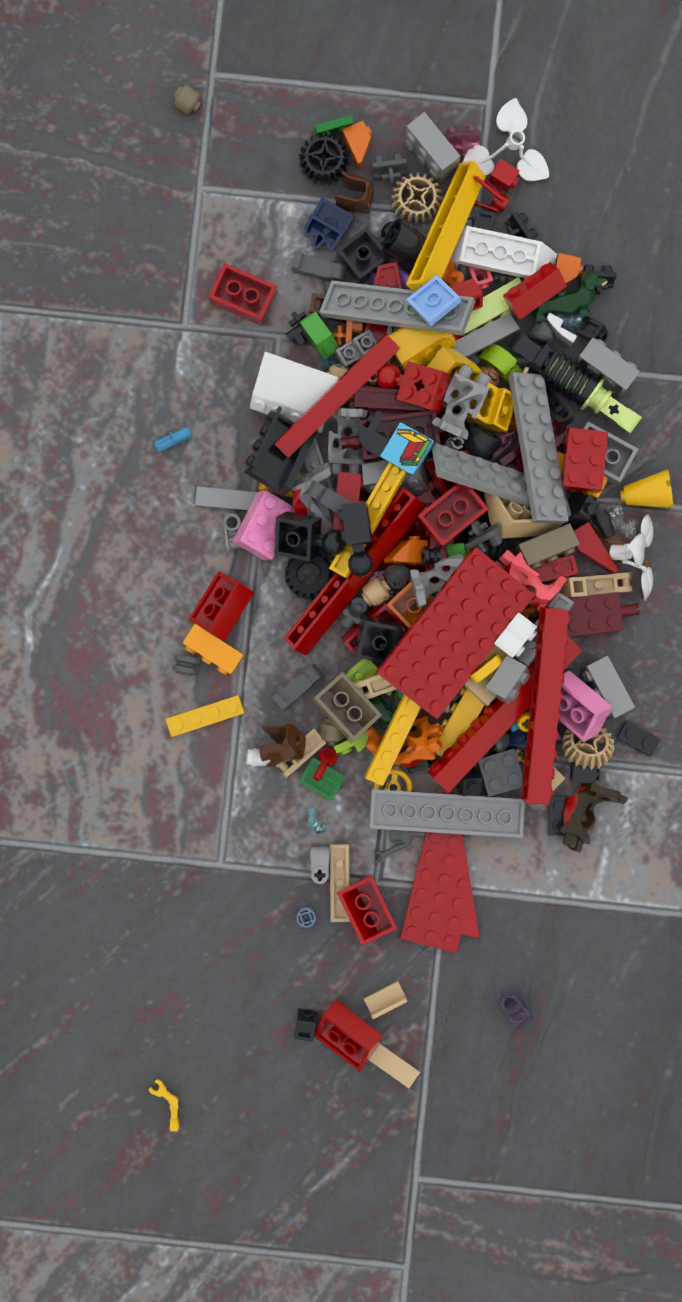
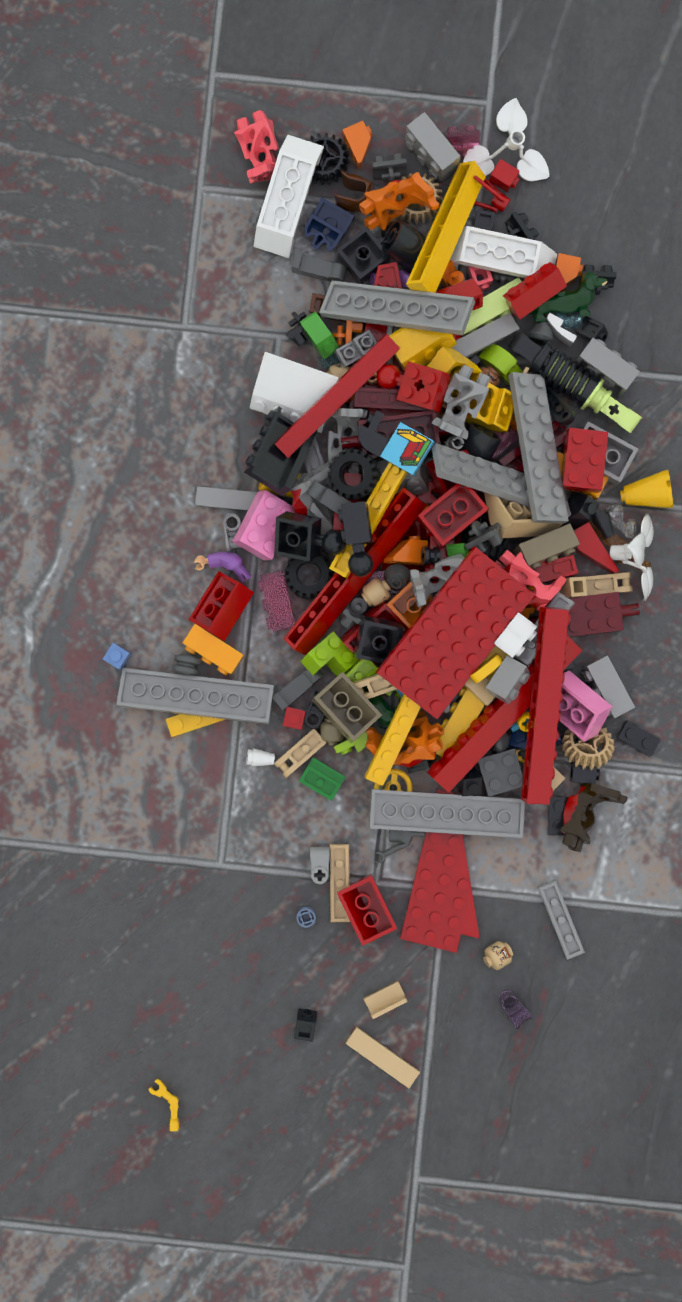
dark azure axle [154,426,192,451] -> none
dark tan head [172,84,201,114] -> none
red brick [209,263,277,326] -> none
reddish brown piece [259,724,306,767] -> none
clear light blue arm [307,807,326,834] -> none
red plate [313,747,338,782] -> none
green plate [314,115,354,137] -> none
red slope [314,1000,383,1072] -> none
light blue plate [406,275,462,326] -> none
none -> medium blue brick [103,643,132,670]
none -> light grey plate [116,668,275,724]
none -> medium lavender arm [194,551,251,583]
none -> coral hips [234,110,279,184]
none -> white slope [253,135,324,259]
none -> clear pink brick [258,570,295,633]
none -> red brick [283,707,306,730]
none -> lime brick [300,631,359,676]
none -> black piece [304,691,324,729]
none -> black tyre [328,449,380,500]
none -> orange hips [359,172,440,231]
none -> tan head [483,941,513,970]
none -> light grey tile [537,880,585,960]

